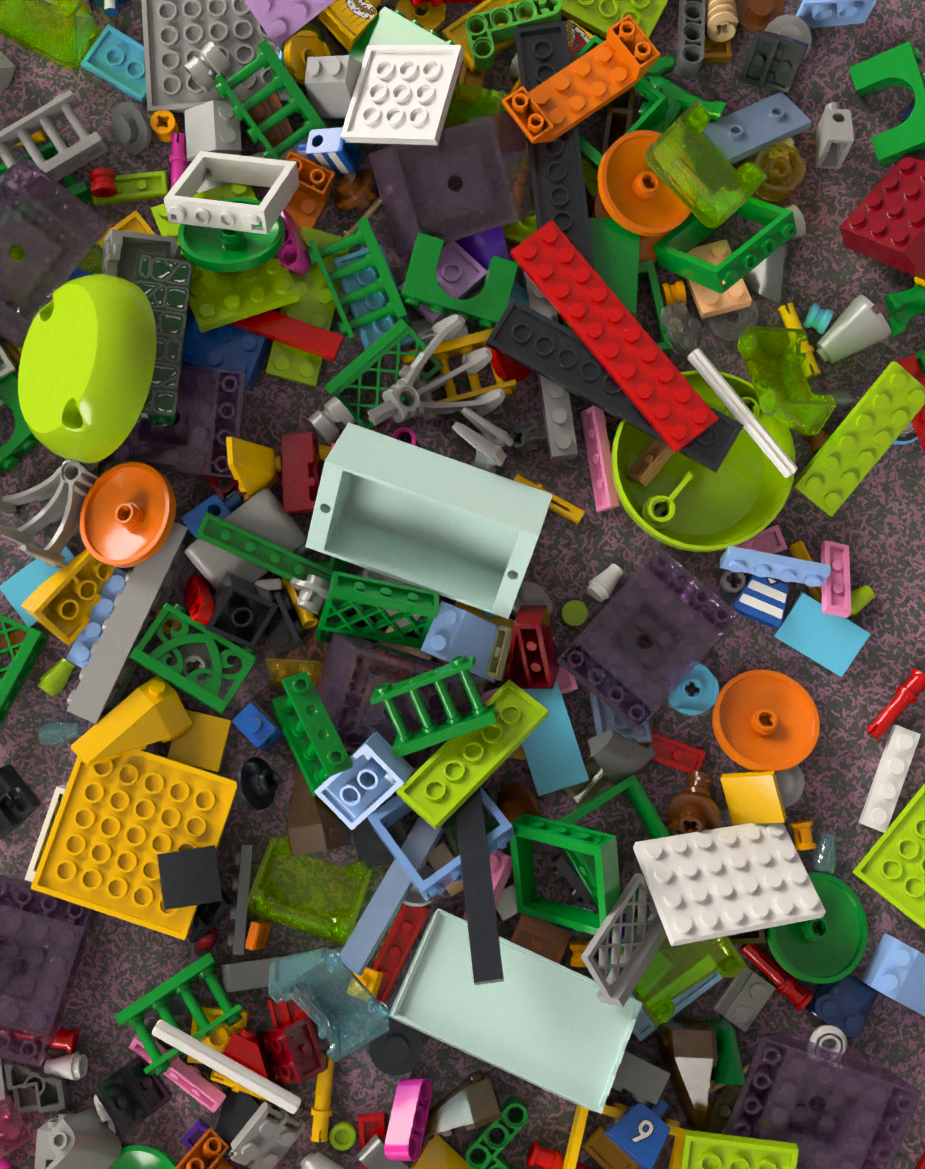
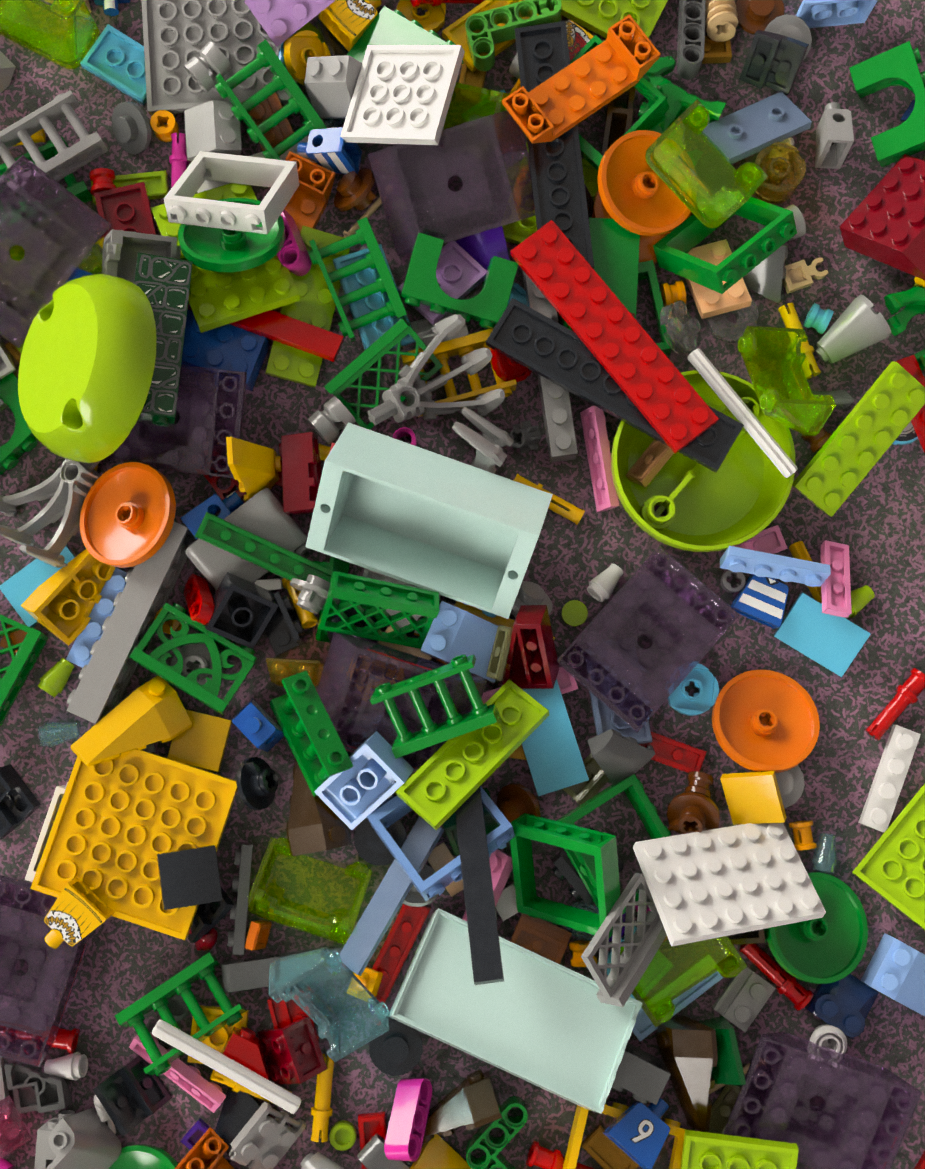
none -> yellow torso [44,877,115,949]
none -> dark red plate [94,182,157,238]
none -> tan plate [782,258,828,294]

